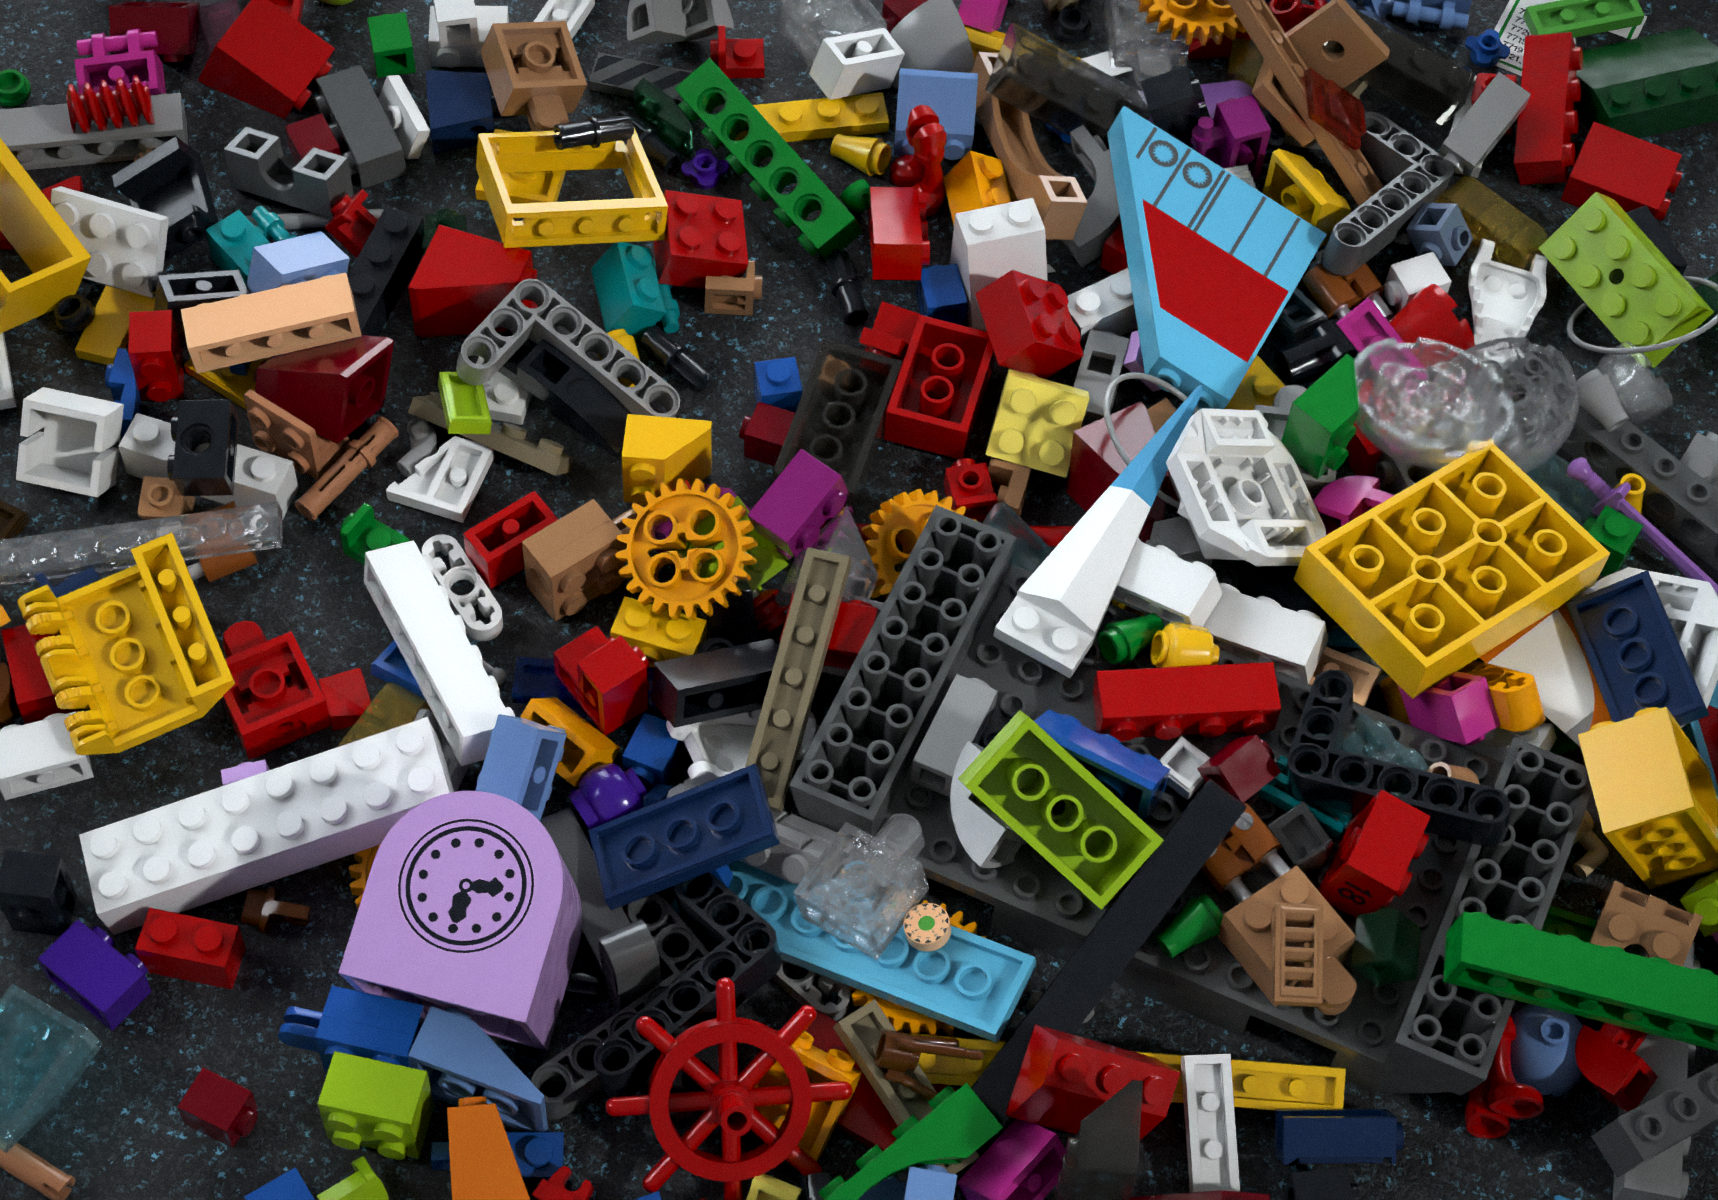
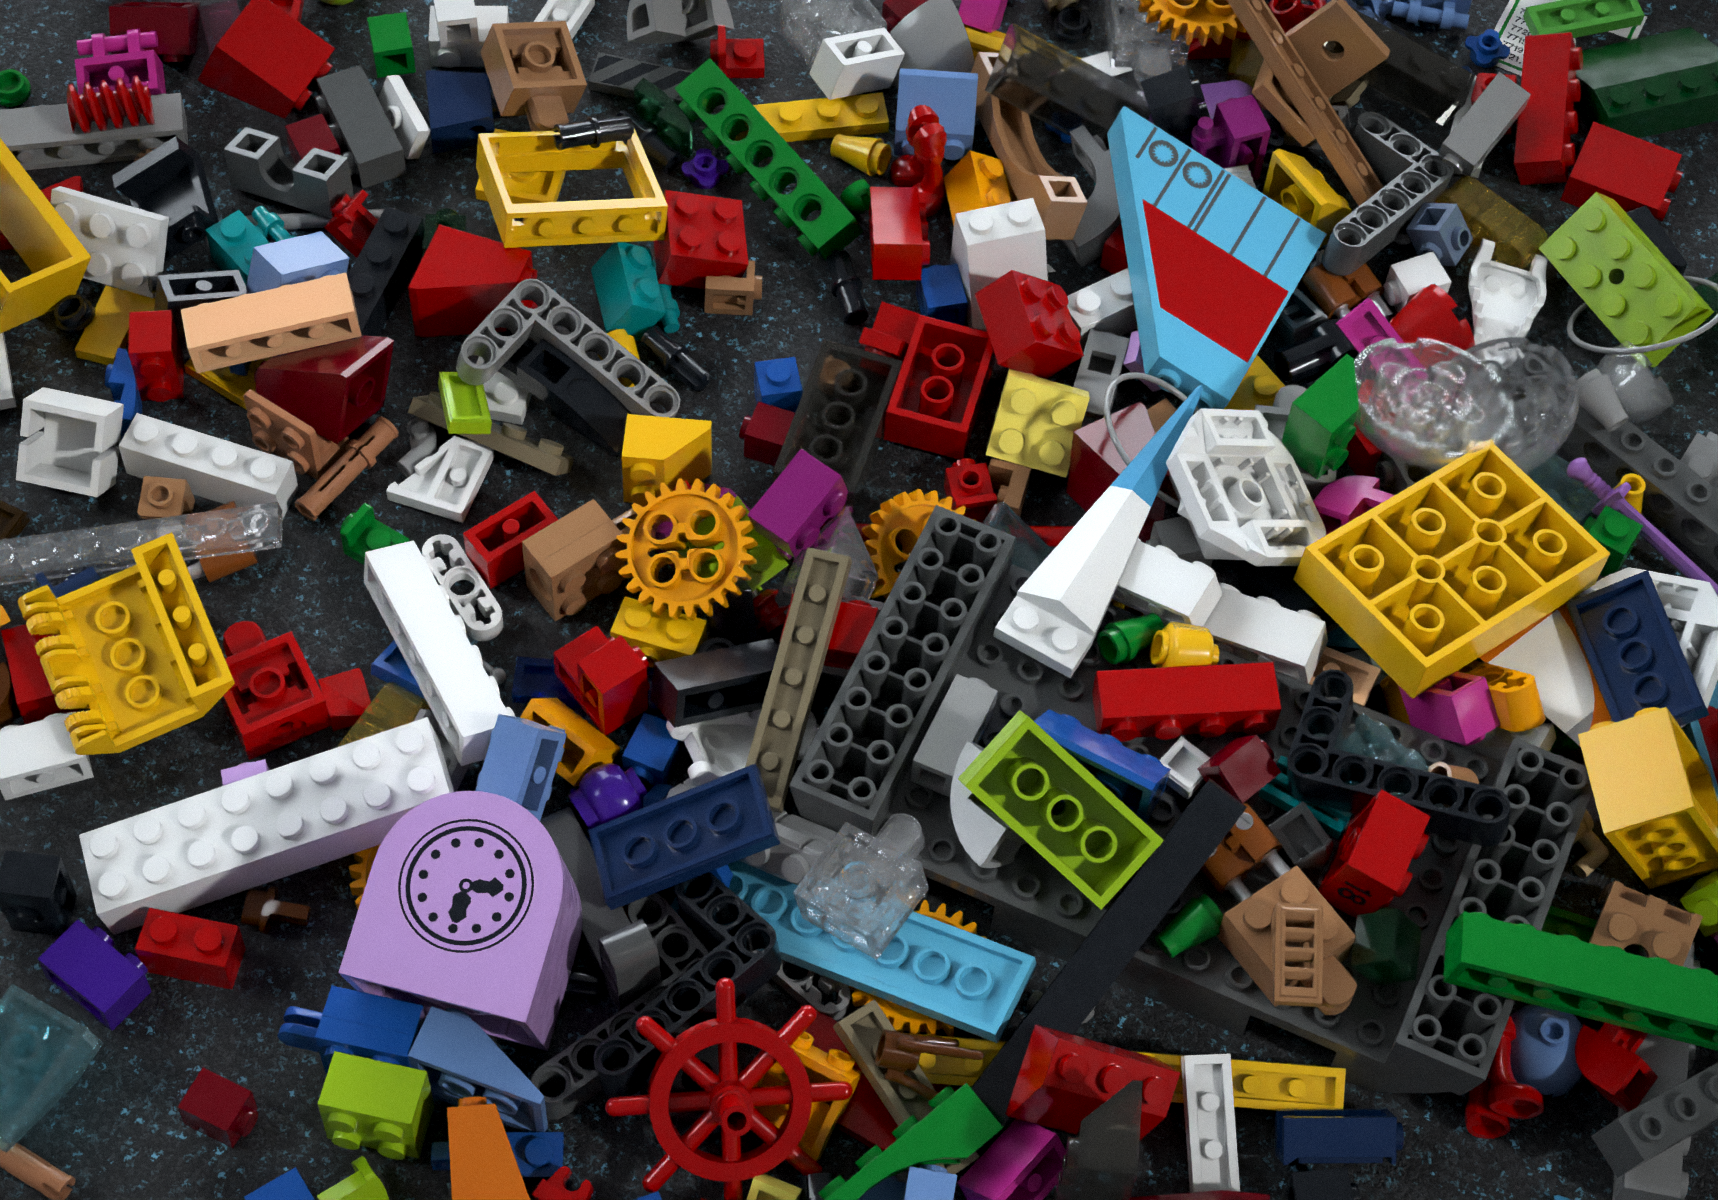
black brick [167,399,239,496] -> none
light nougat tile [903,903,951,952] -> none
clear red piece [1304,68,1366,151] -> none

